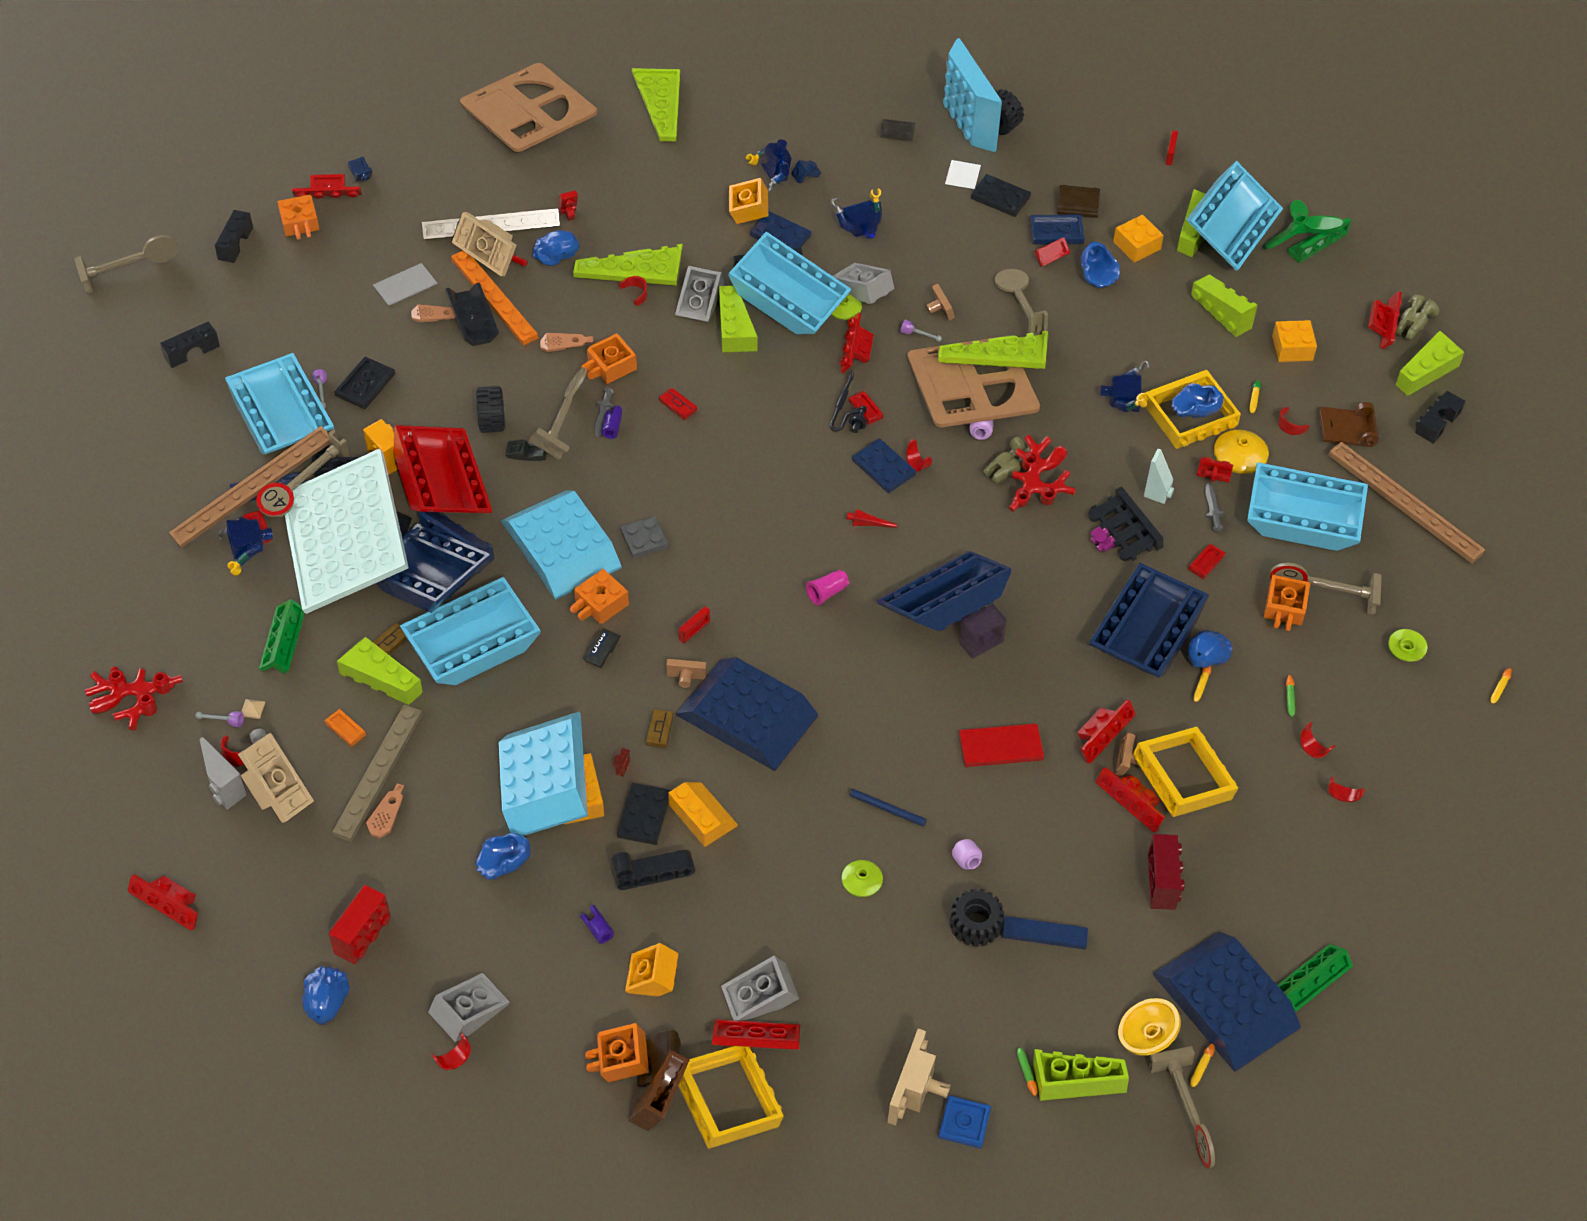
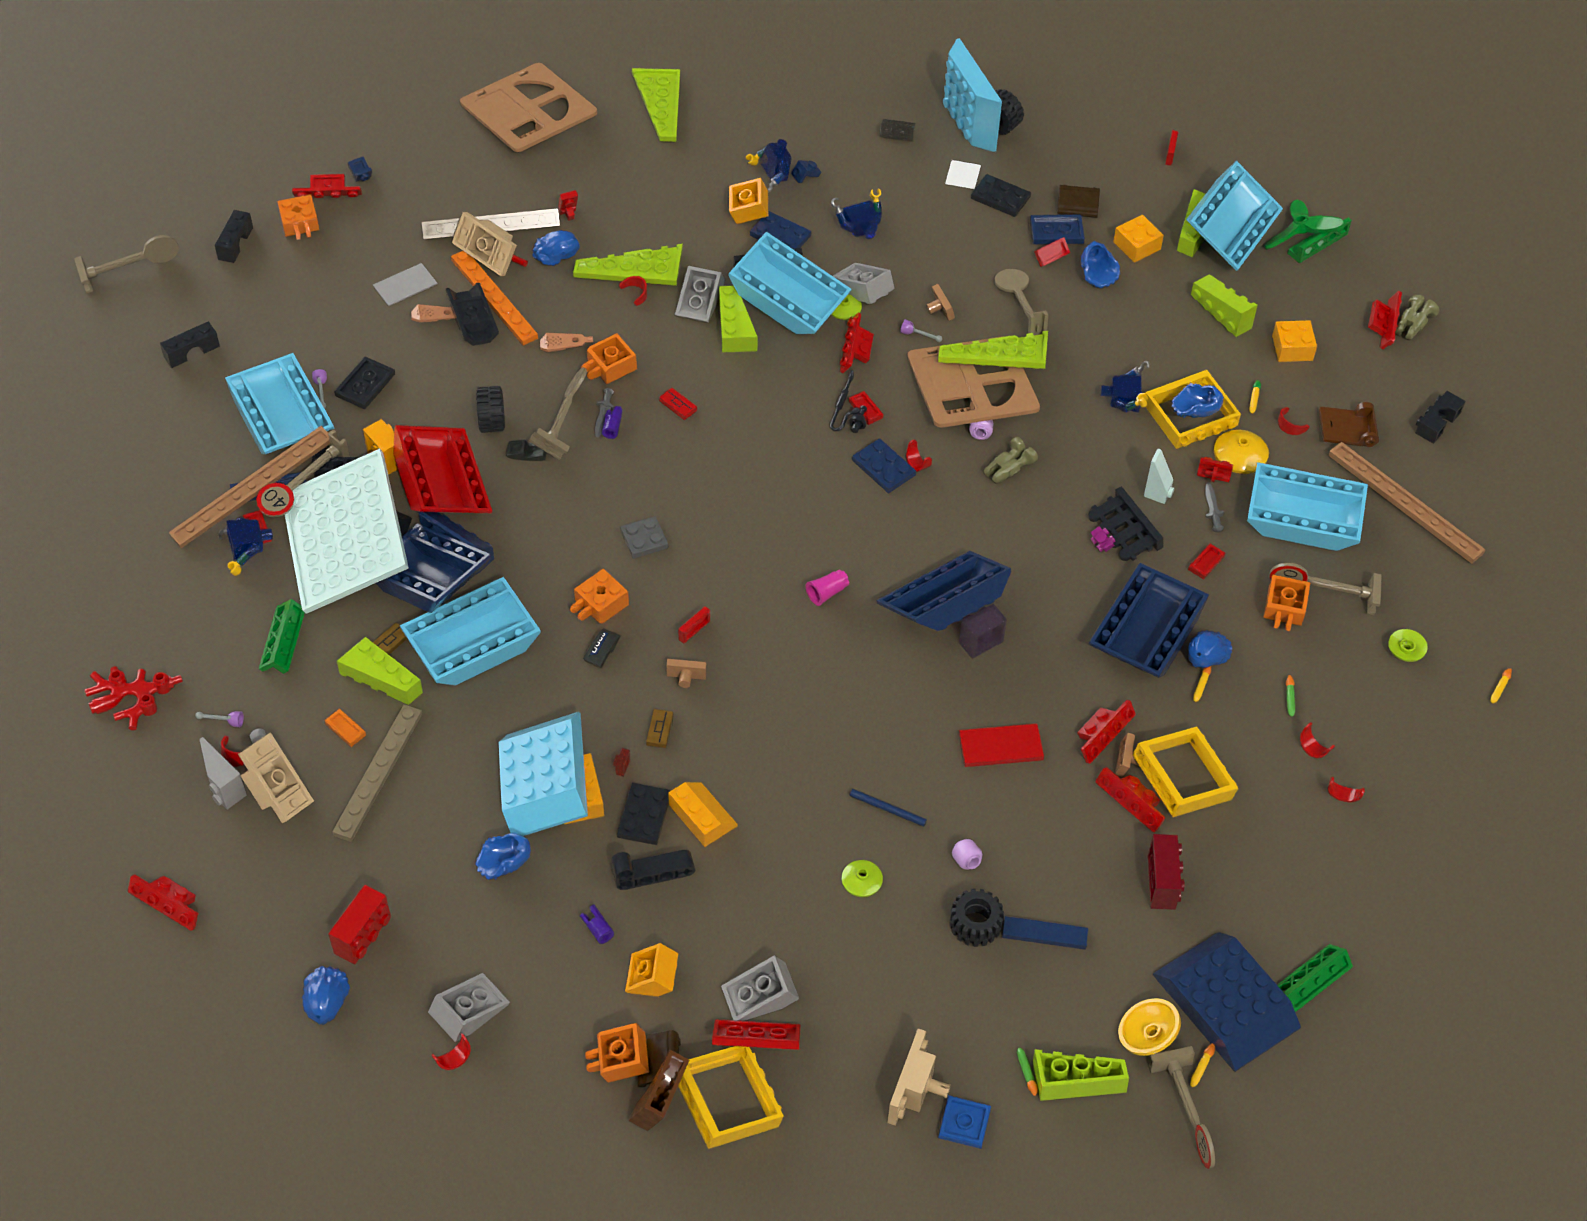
tan slope [242,699,265,719] -> none
nougat piece [366,783,404,839] -> none
medium azure slope [501,490,622,600] -> none
dark blue slope [676,657,818,771] -> none
red piece [846,508,897,528] -> none
red plant [1008,435,1076,512] -> none
lime wedge [1396,331,1464,396] -> none

